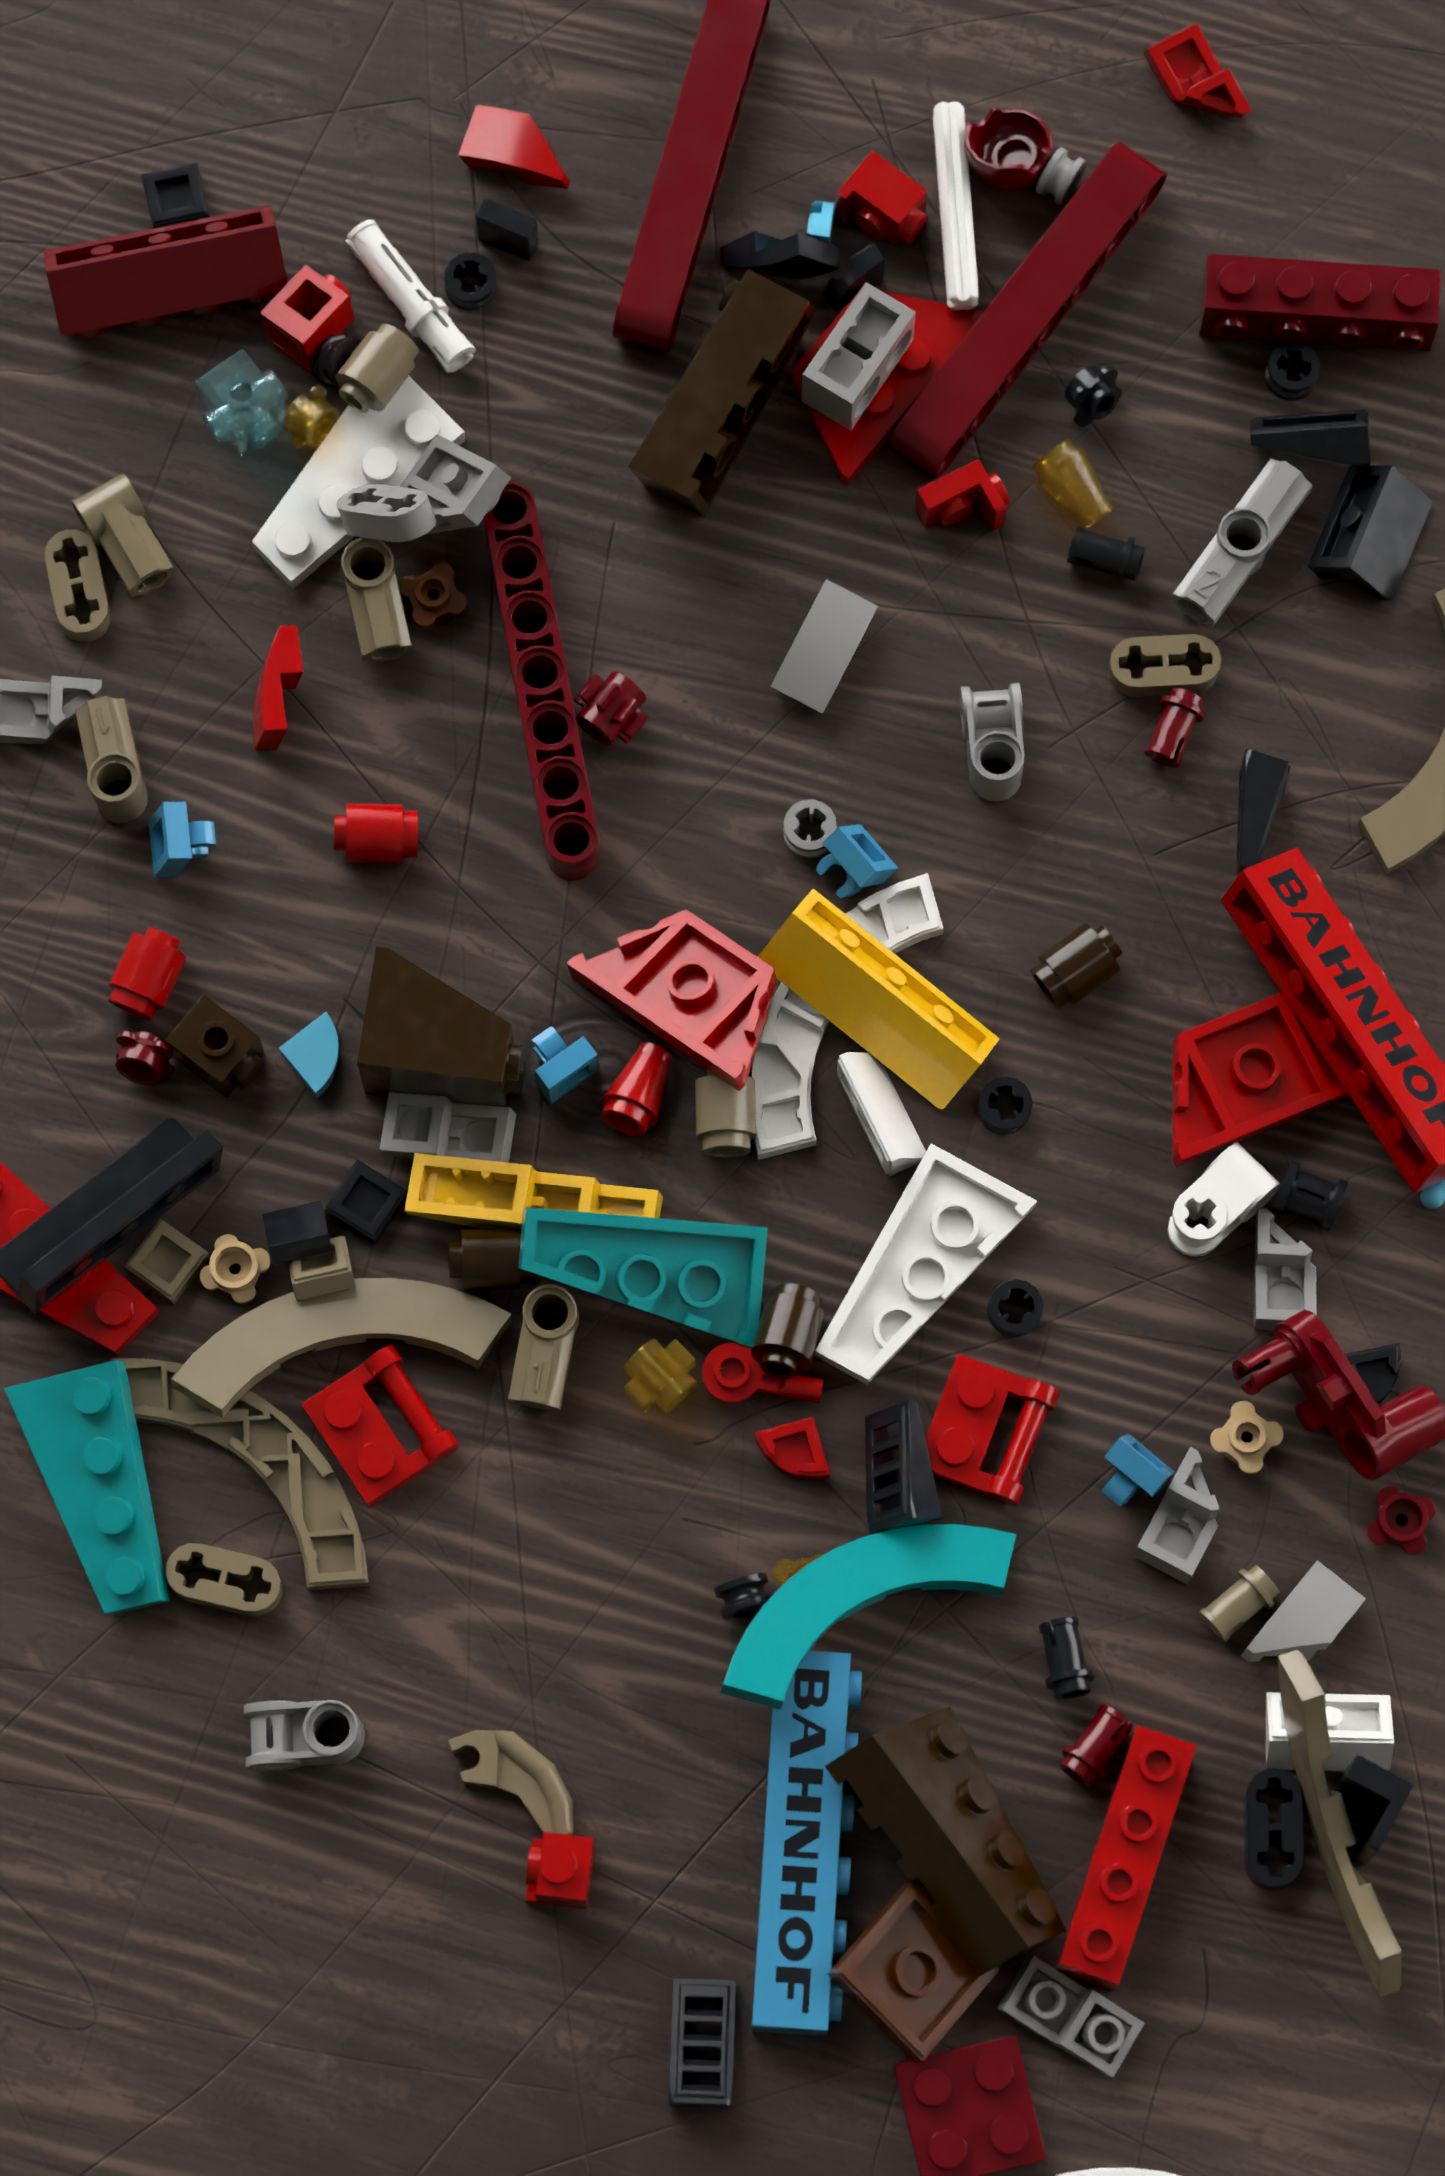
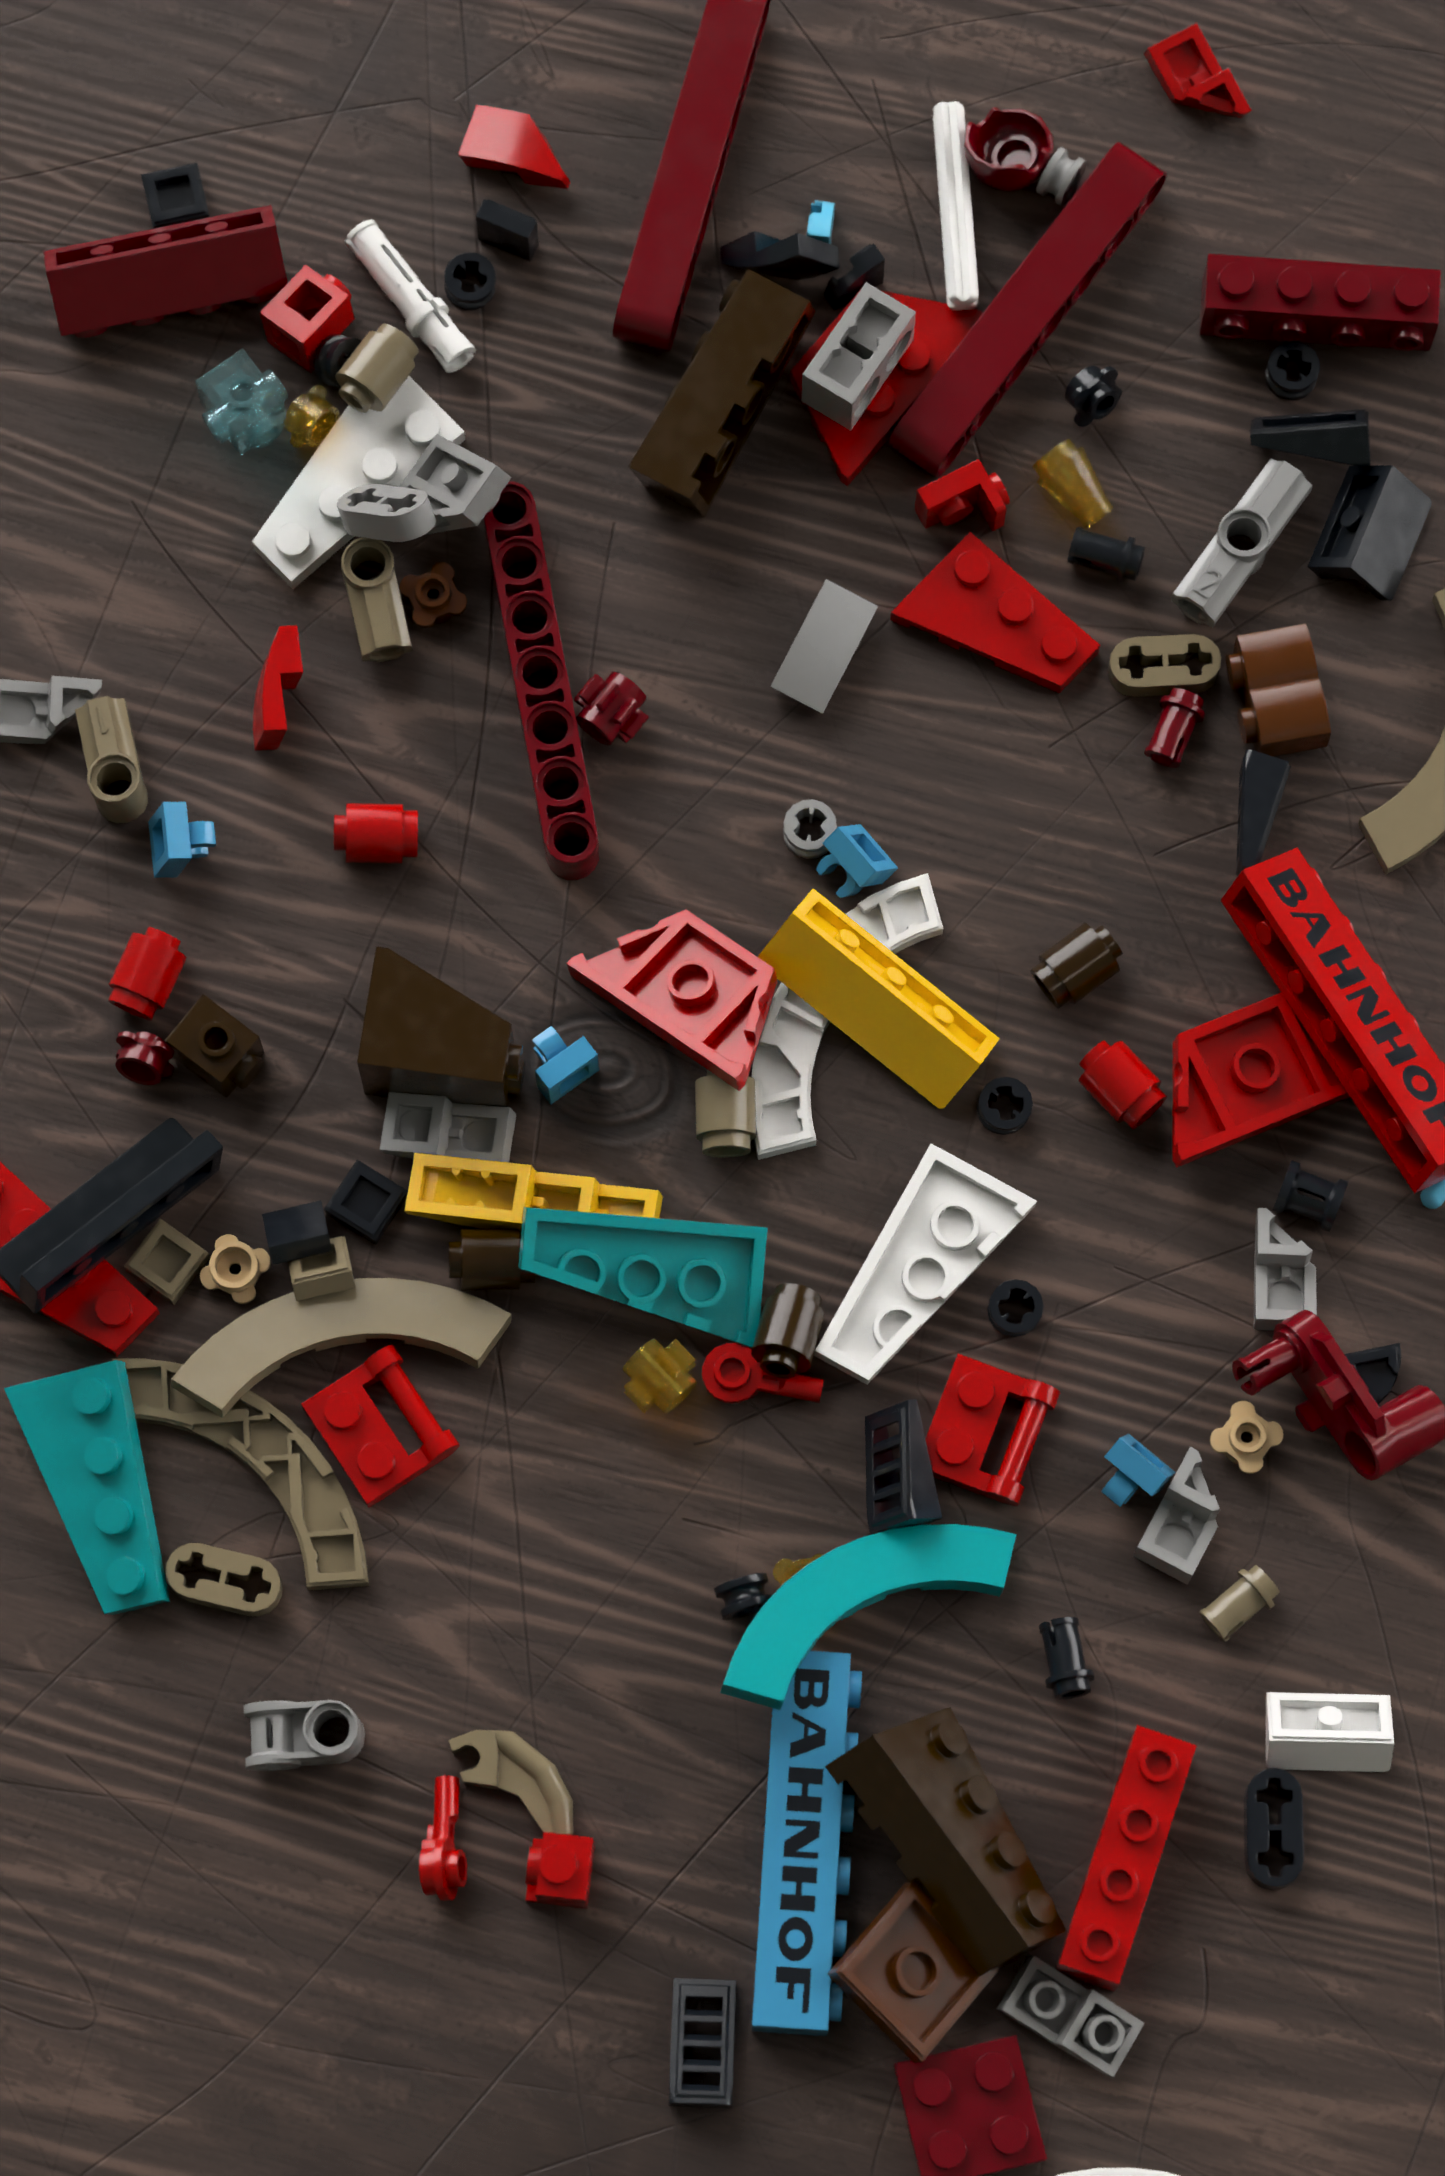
dark tan beam [45,529,111,642] -> none
dark tan piece [71,474,175,597] -> none
medium azure tile [279,1012,340,1098] -> none
dark tan piece [508,1284,579,1411] -> none
red cone [601,1042,673,1136] -> none
red tile [754,1416,830,1480] -> none
red brick [836,150,928,247] -> none
white slope [837,1052,926,1176] -> none
light grey piece [959,683,1025,802] -> none
dark red pin [1060,1704,1134,1788] -> none
white piece [1167,1142,1281,1257] -> none
light grey slope [1241,1560,1366,1662] -> none
dark tan tile [1278,1650,1402,1997] -> none
black panel [1334,1754,1414,1866] -> none
dark red plate [1367,1486,1436,1555] -> none
none -> red plate [419,1776,468,1901]
none -> red wing [890,532,1100,694]
none -> red brick [1078,1040,1168,1130]
none -> reddish brown brick [1226,623,1331,756]

